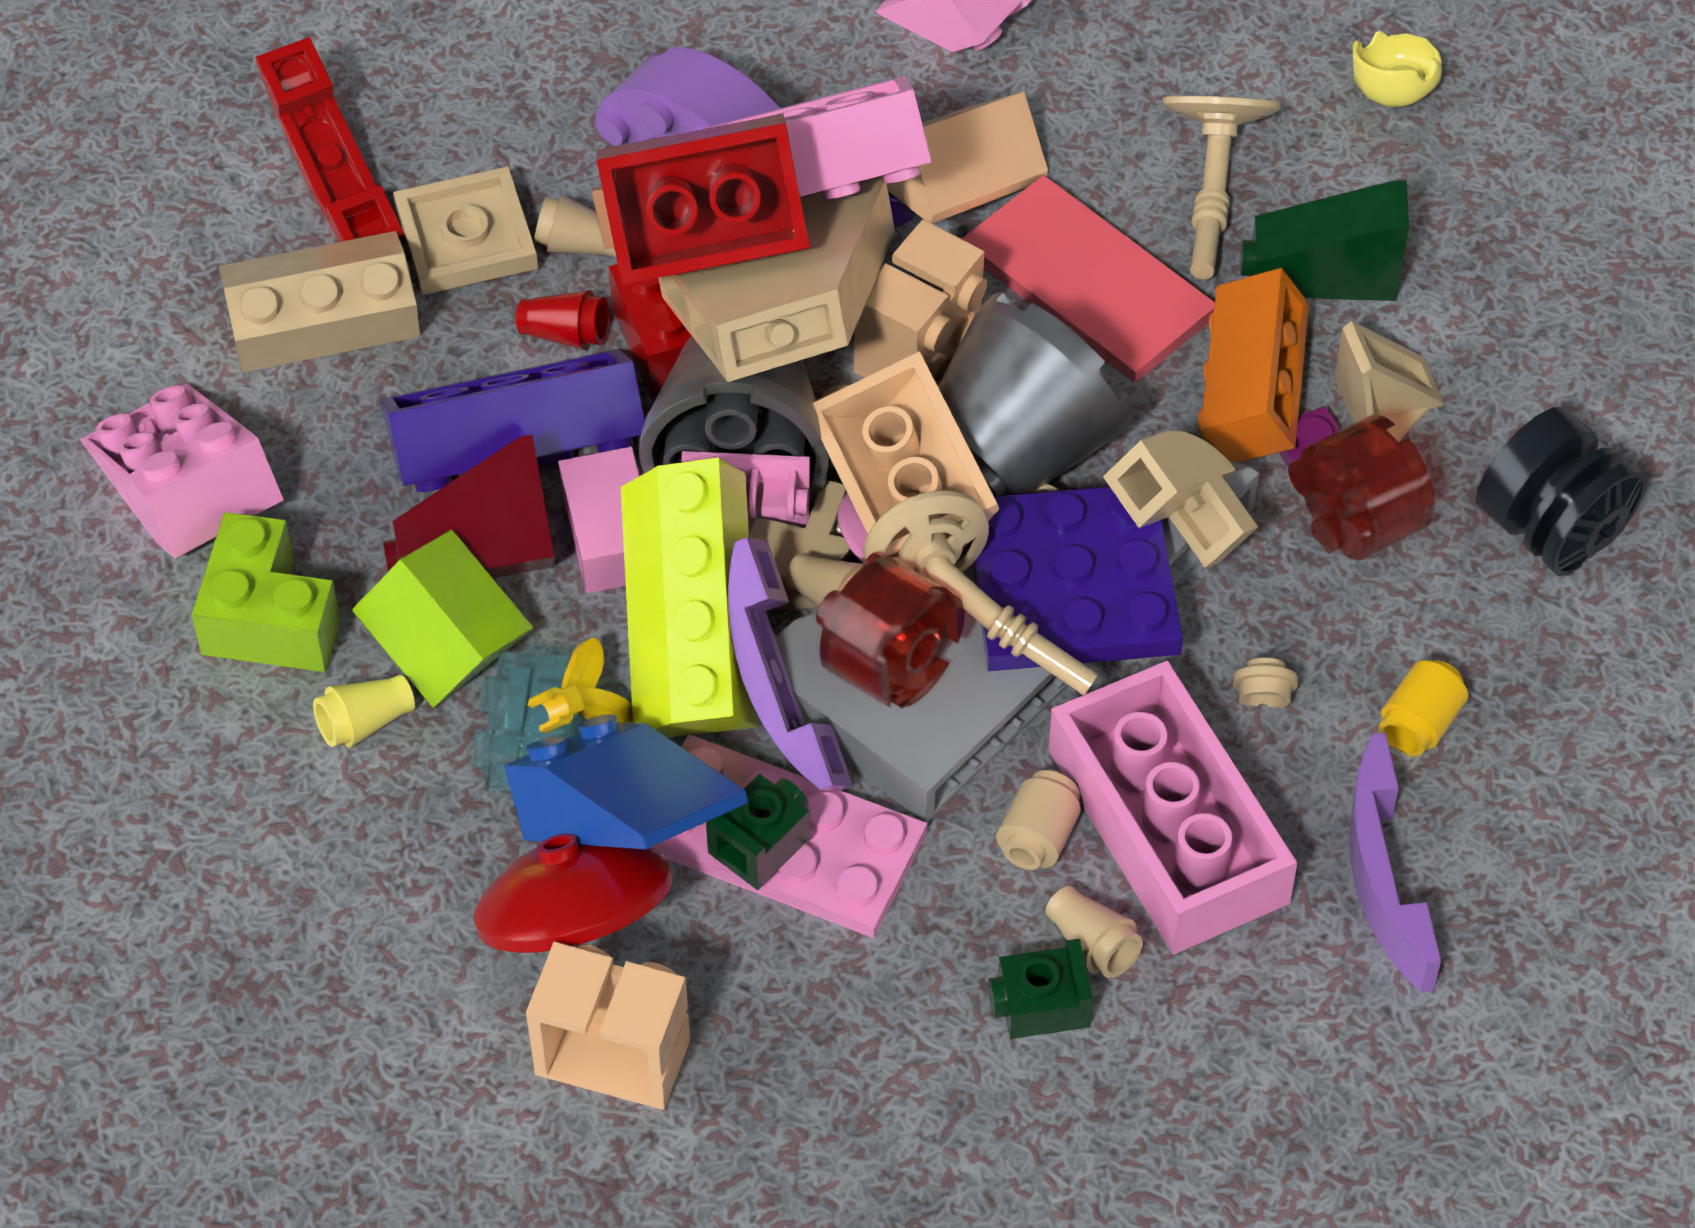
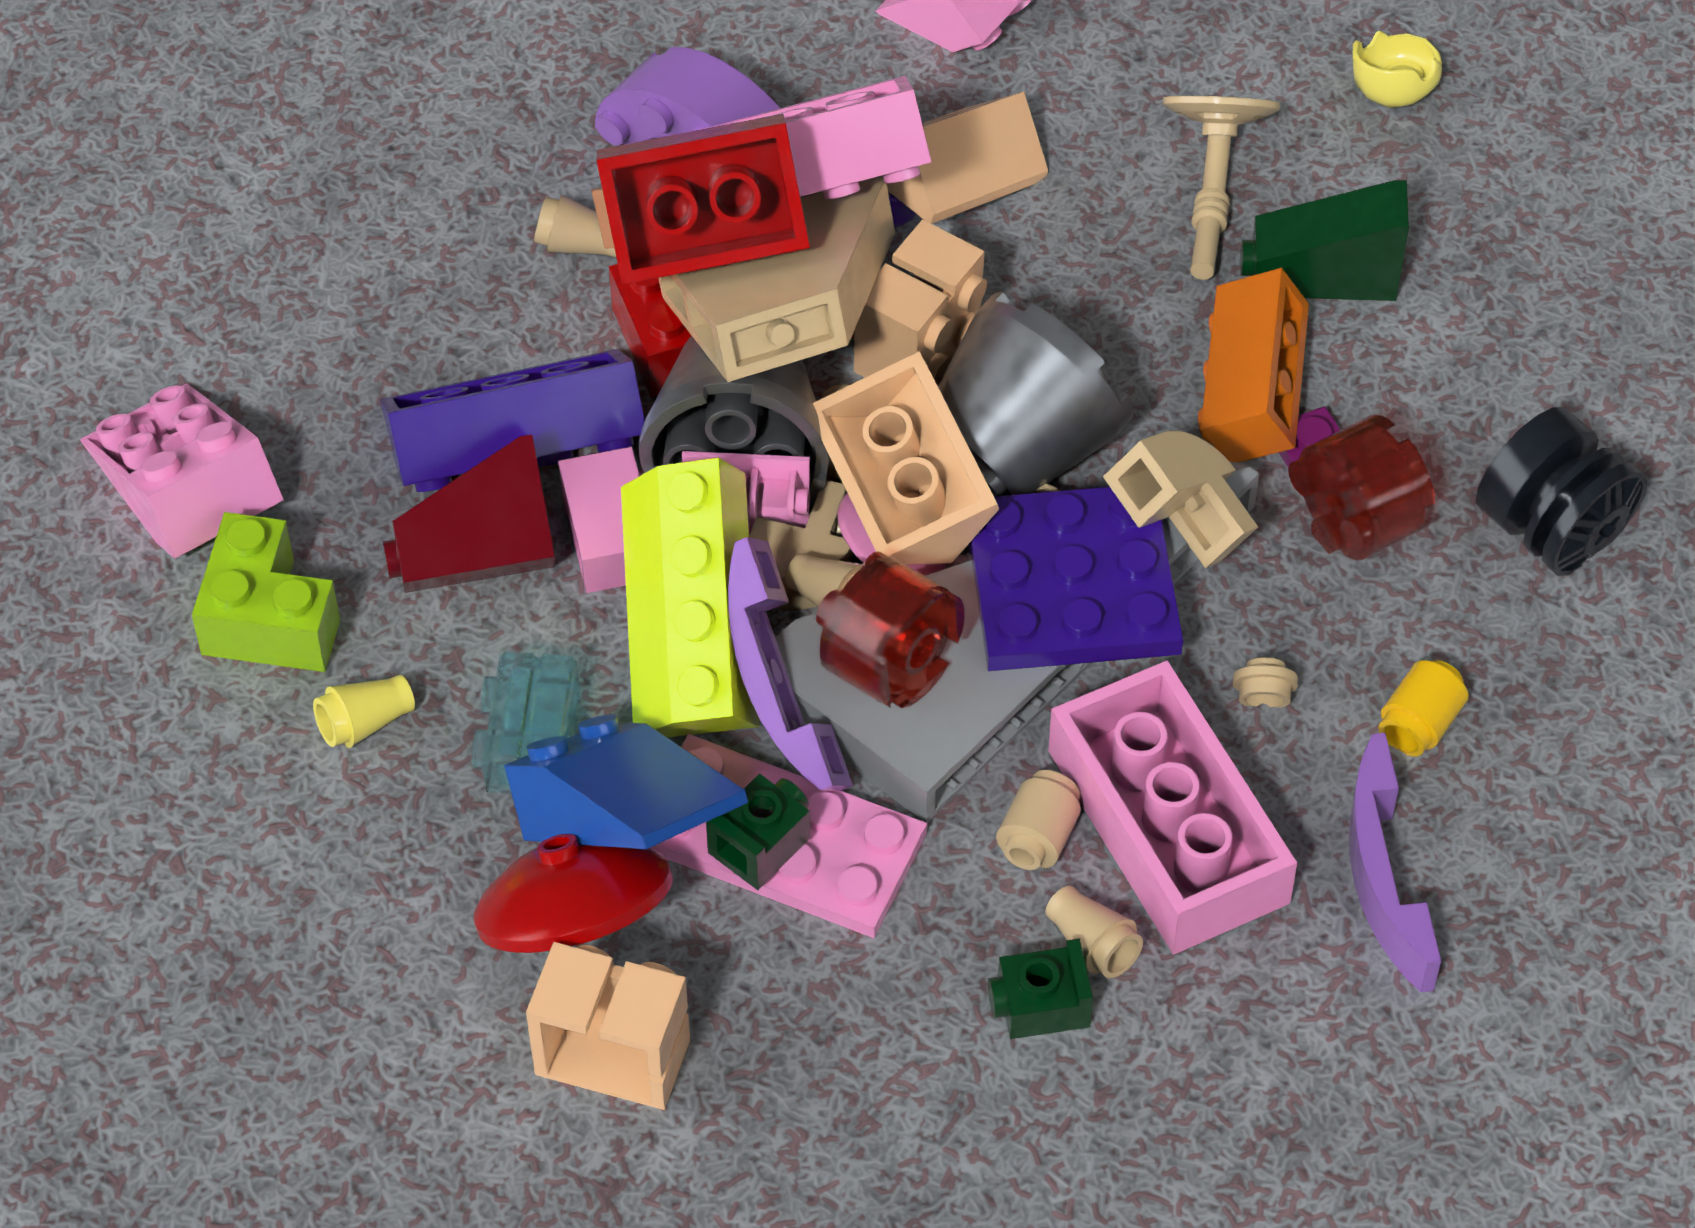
tan slope [219,231,420,373] -> none
red slope [255,37,405,242] -> none
lime slope [352,530,533,709] -> none
tan plate [393,166,538,295] -> none
red cone [516,290,610,351] -> none
yellow piece [528,638,633,733] -> none
tan dish [863,490,1099,696] -> none
coral tile [961,175,1215,383] -> none
tan slope [1334,321,1444,469] -> none

